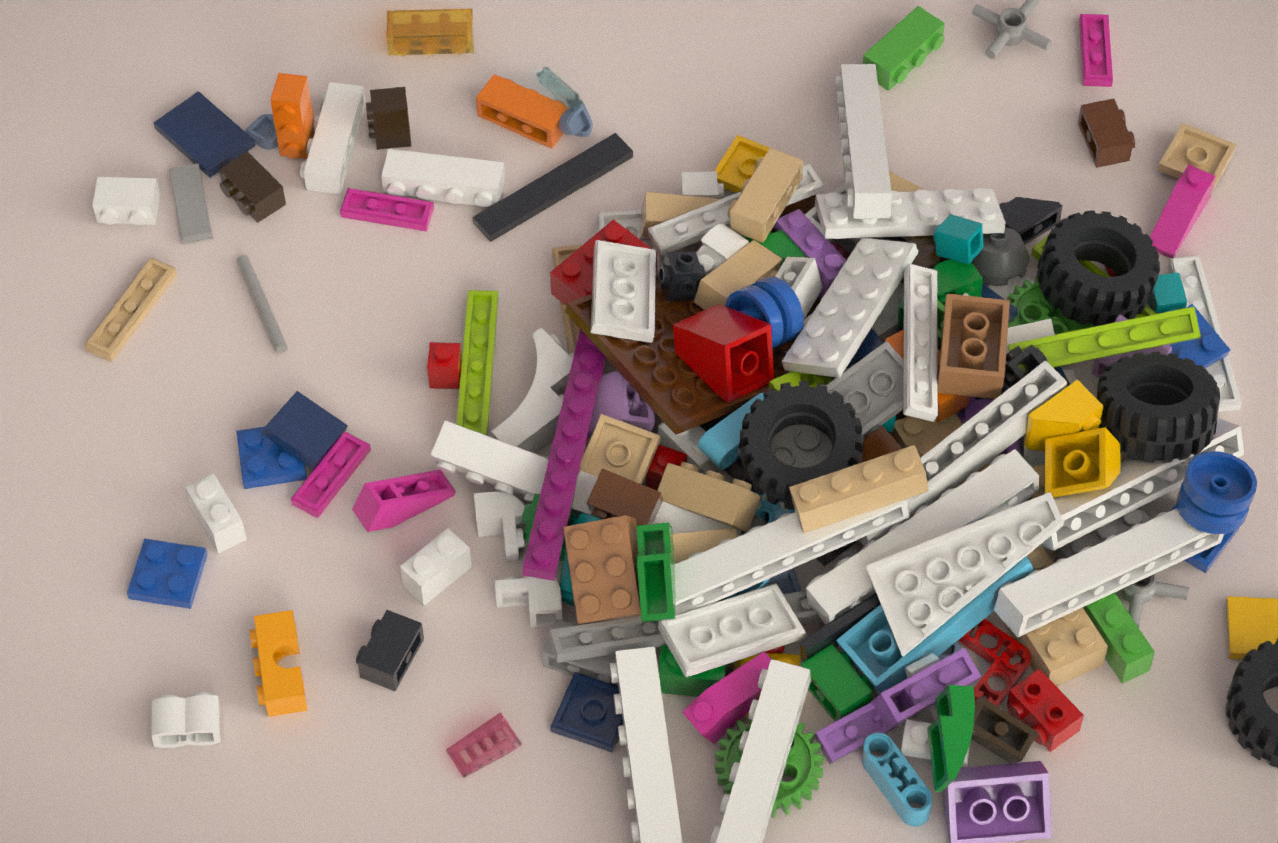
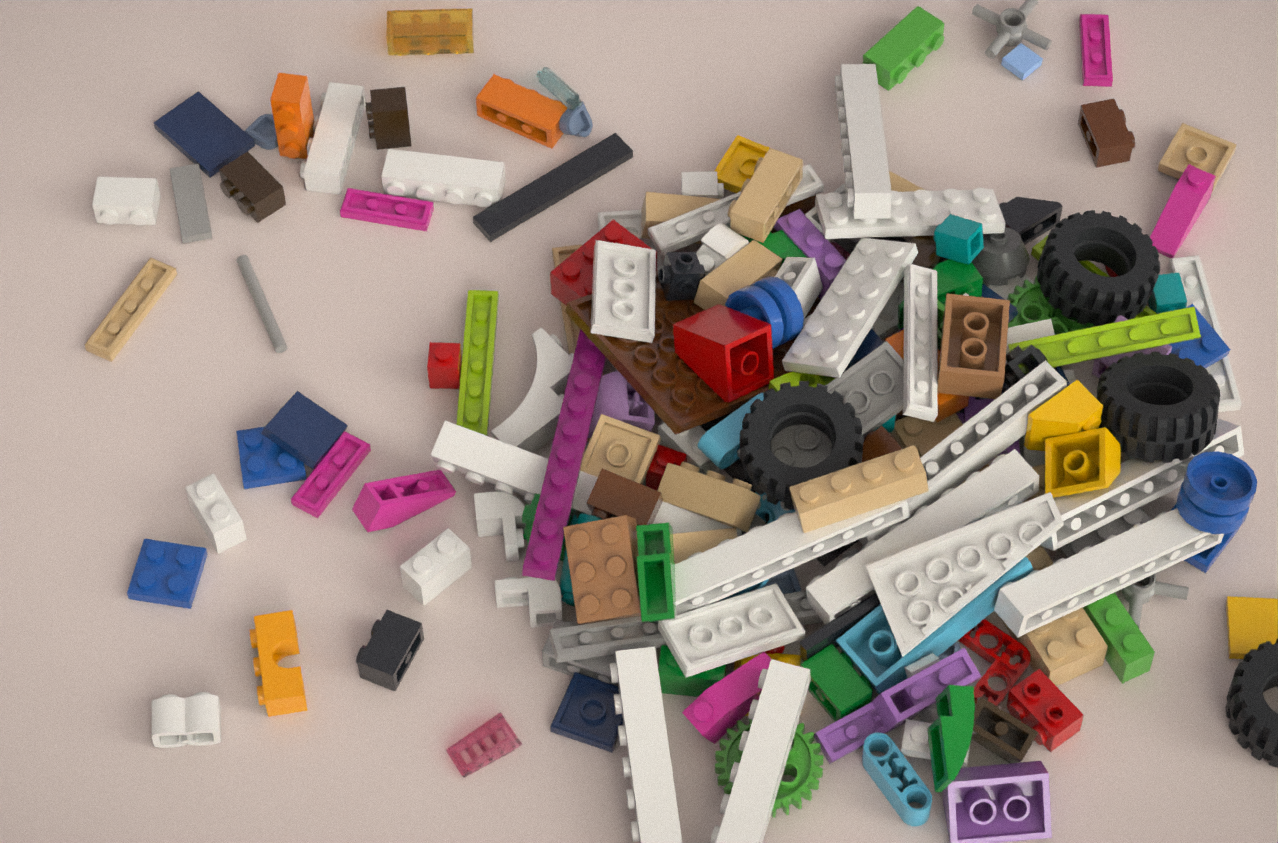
none -> light blue tile [1001,43,1043,80]

